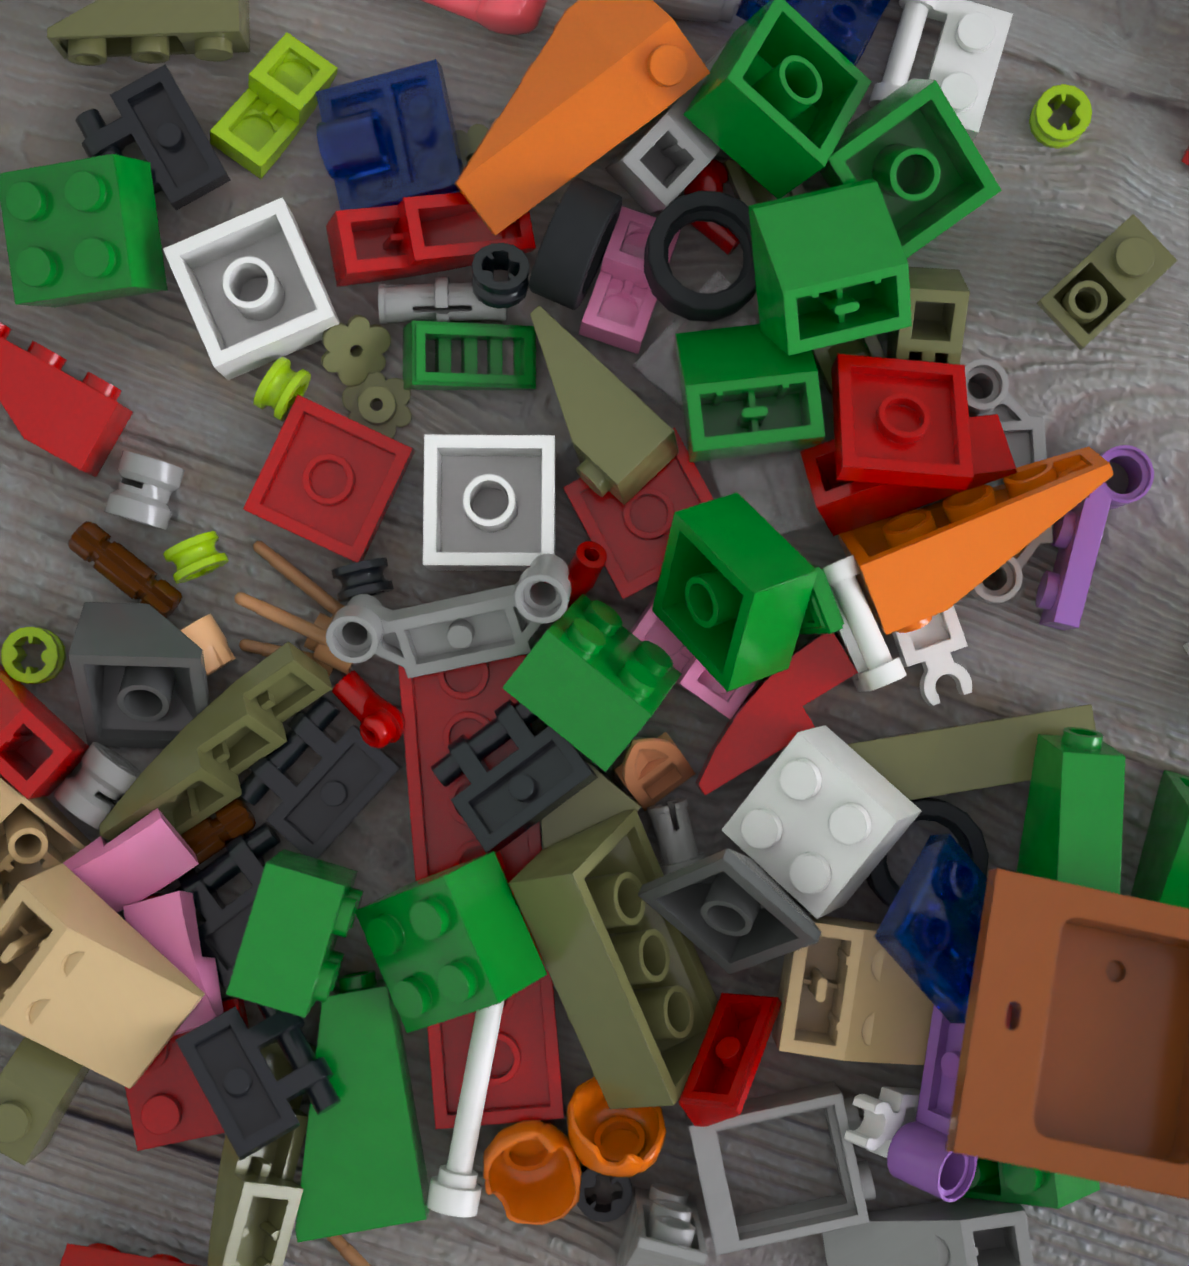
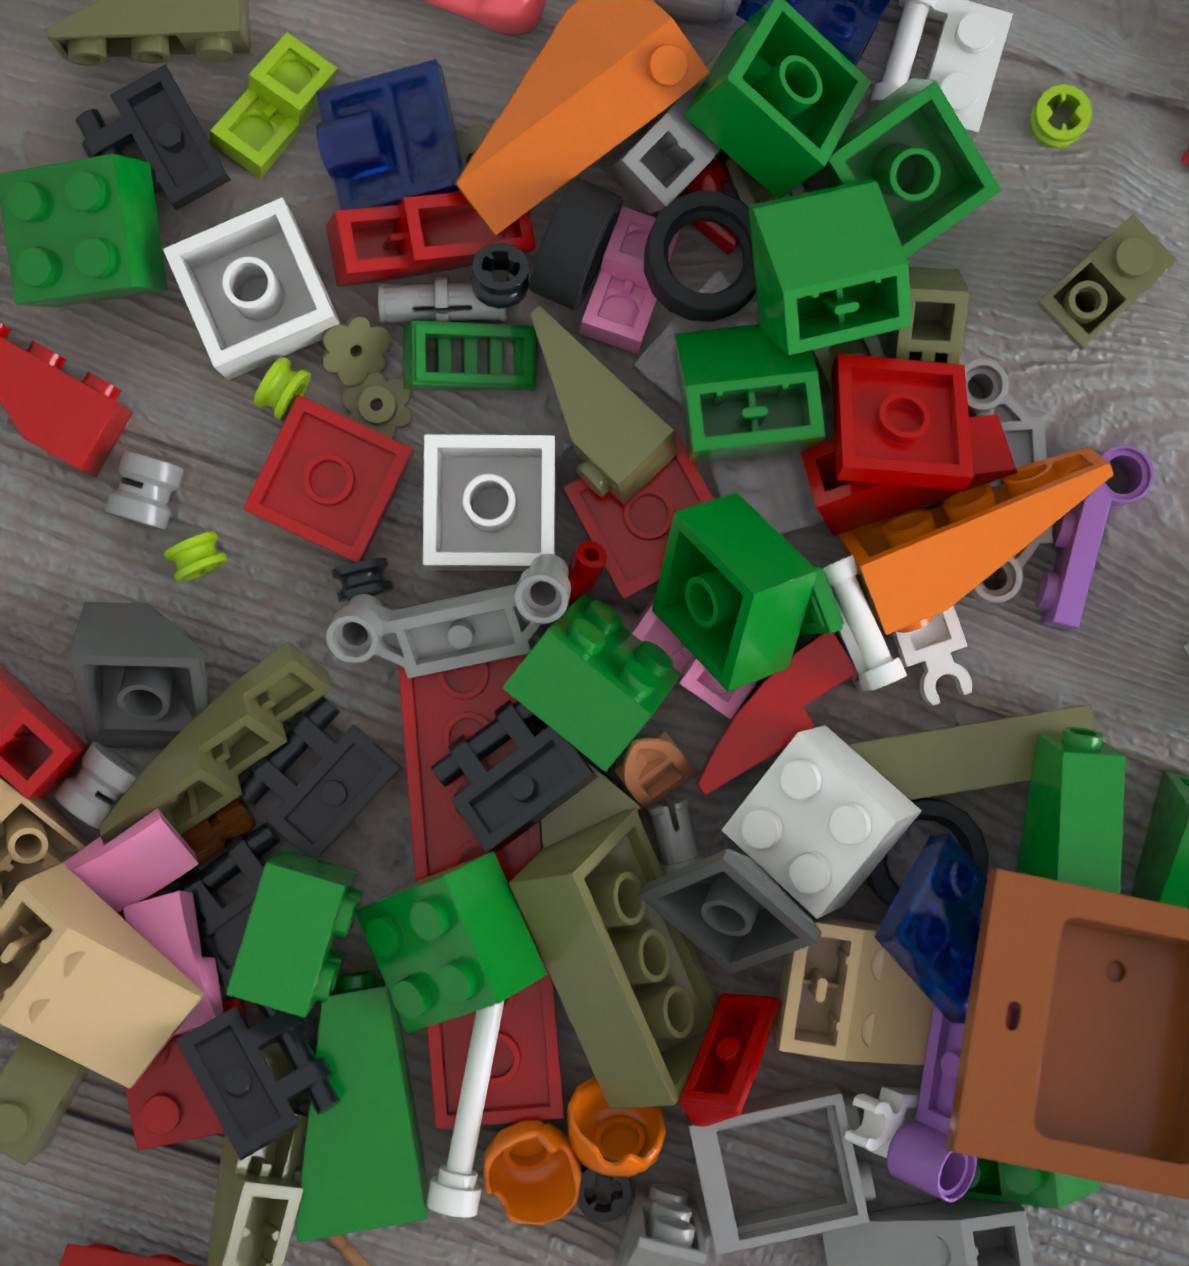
lime bush [1,626,66,684] -> none
reddish brown axle [68,521,182,618] -> none
light nougat hose [180,614,236,677] -> none
medium nougat plant [234,541,354,676] -> none
red arm [331,670,405,748] -> none

